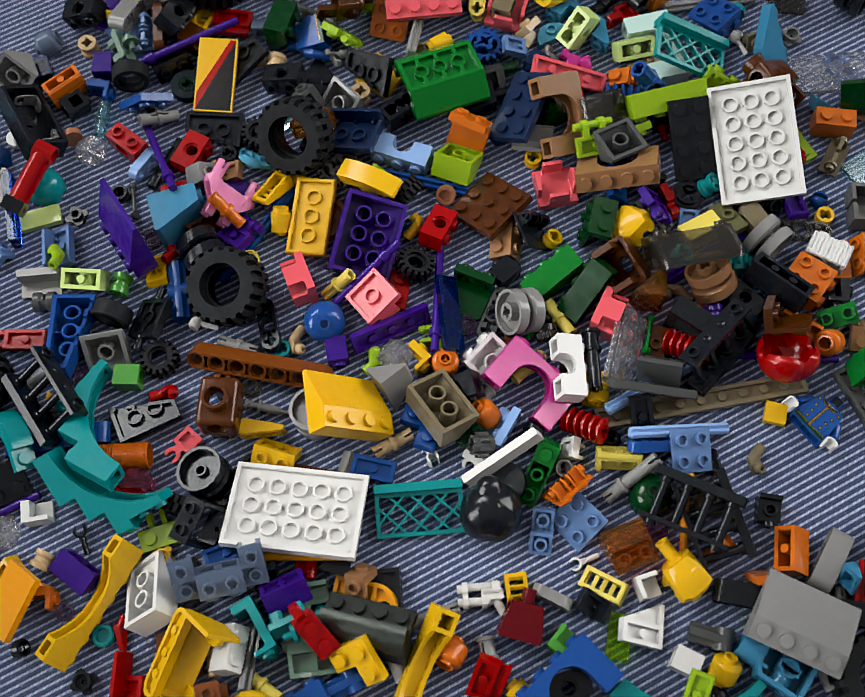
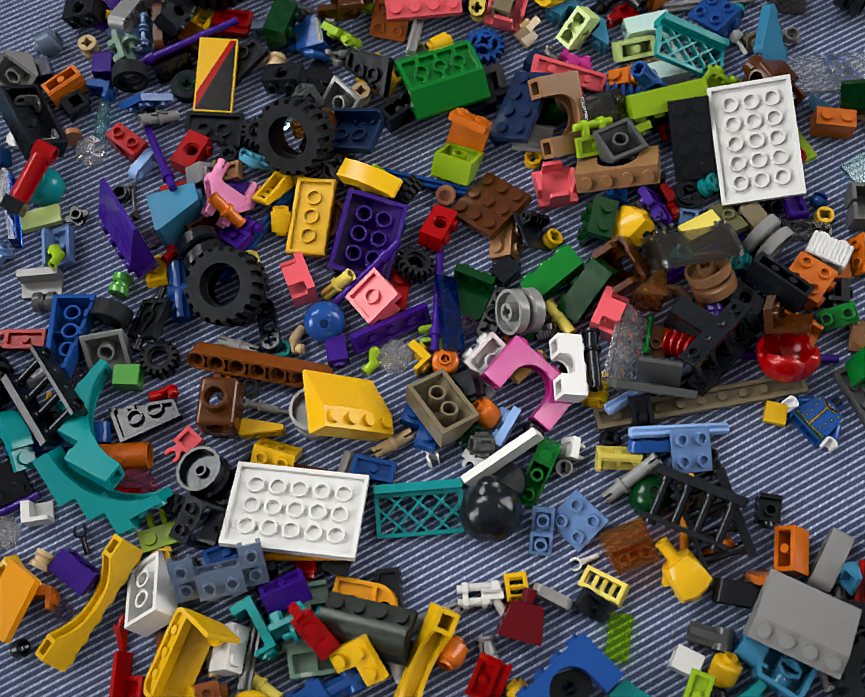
yellowish green brick [60,267,111,292] -> none
black plate [70,668,98,696] -> none
teal tile [91,624,116,648] -> none
black pin [146,138,183,191] -> none
white hand [188,316,219,331] -> none
medium nougat bracket [344,563,378,599] -> none
light grey slope [366,363,414,412] -> none
light blue arch [370,131,433,176] -> none
yellow arm [403,213,424,241] -> none
clear green bush [497,57,521,76] -> none
medium blue bracket [502,34,528,65] -> none
medium azure plate [537,22,564,49] -> none
orange hinge [540,464,594,507] -> none
bright green panel [545,623,574,654] -> none
red piece [560,407,609,445] -> none
white wing [617,605,665,651] -> none
white panel [631,570,662,603] -> none
tile [644,523,668,543] -> none
dark tan arm [747,443,766,475] -> none
orange head [813,328,845,357] -> none
dark tan hinge [817,136,851,178] -> none

